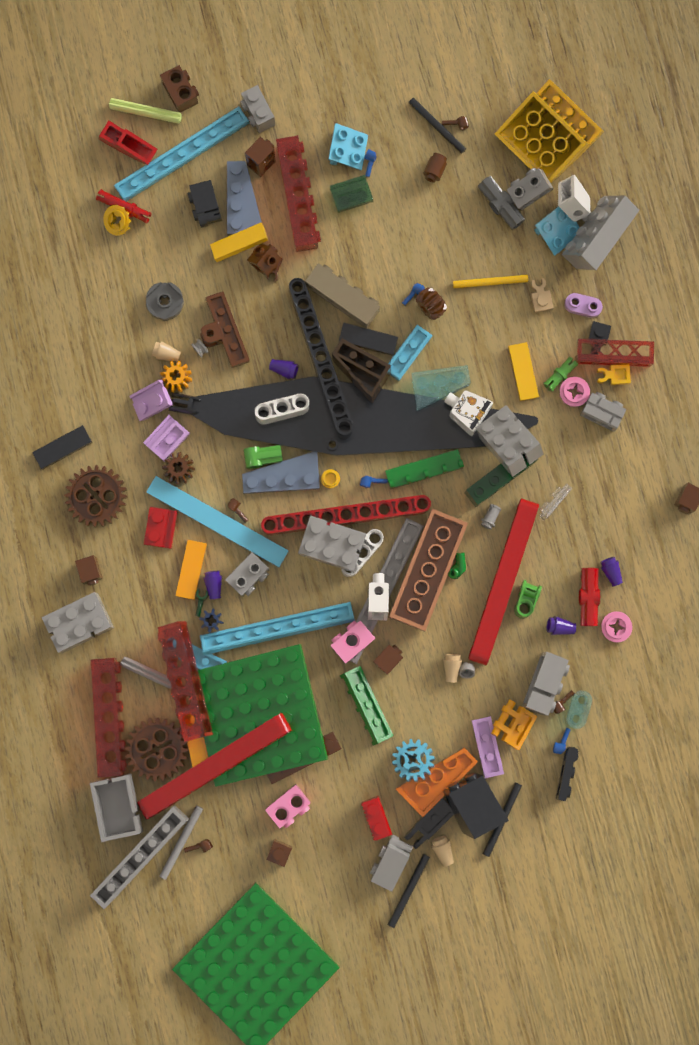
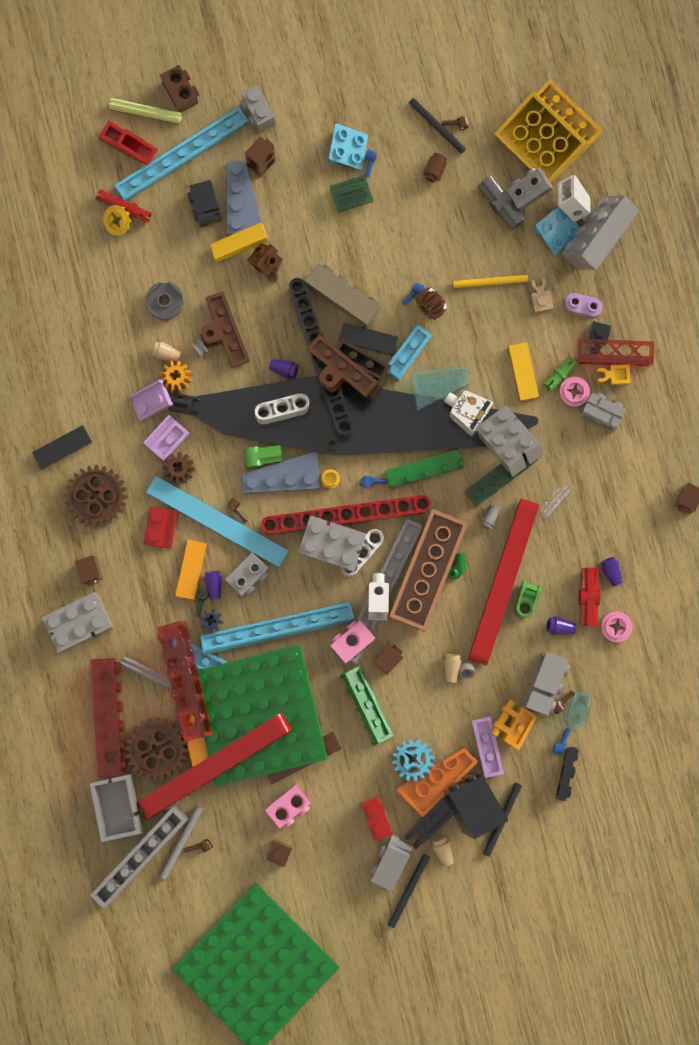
clear red brick [276,135,321,252] -> none
none -> reddish brown plate [307,334,378,398]

